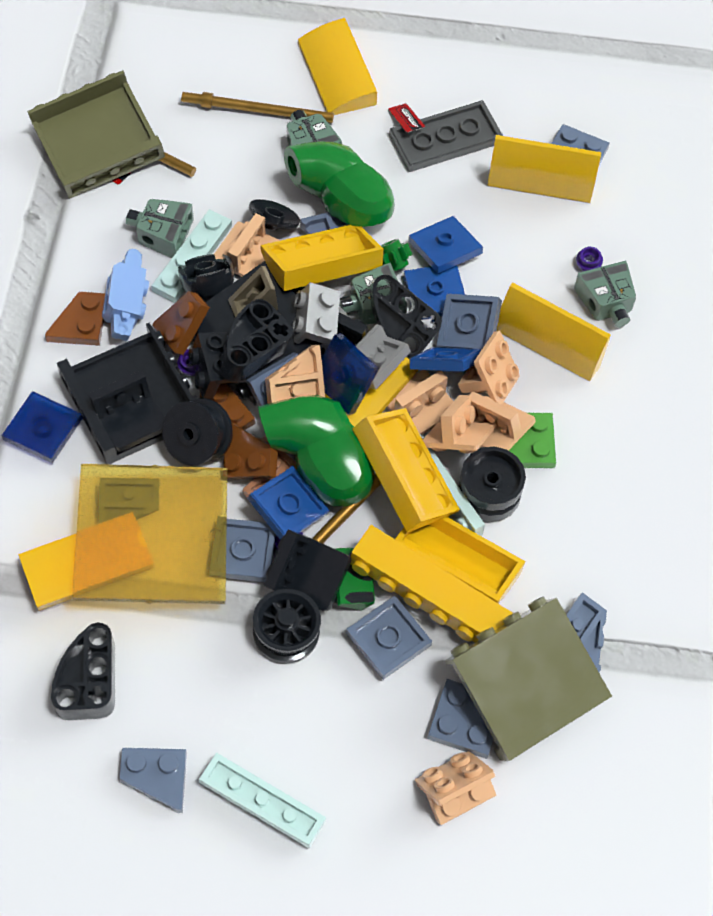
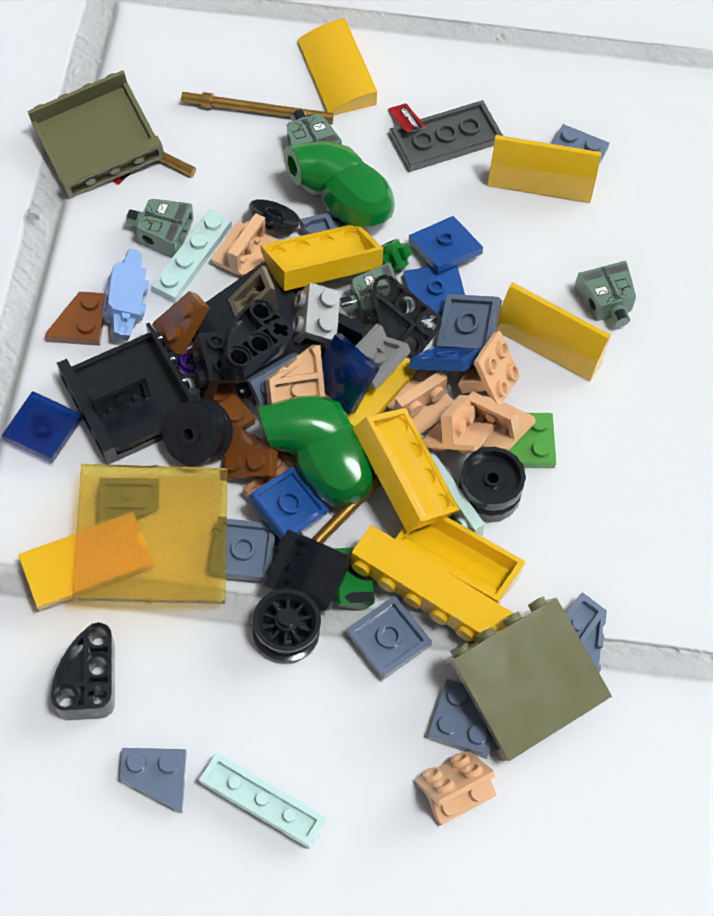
black cylinder [178,254,234,302] -> none
dark purple plate [576,246,603,271] -> none

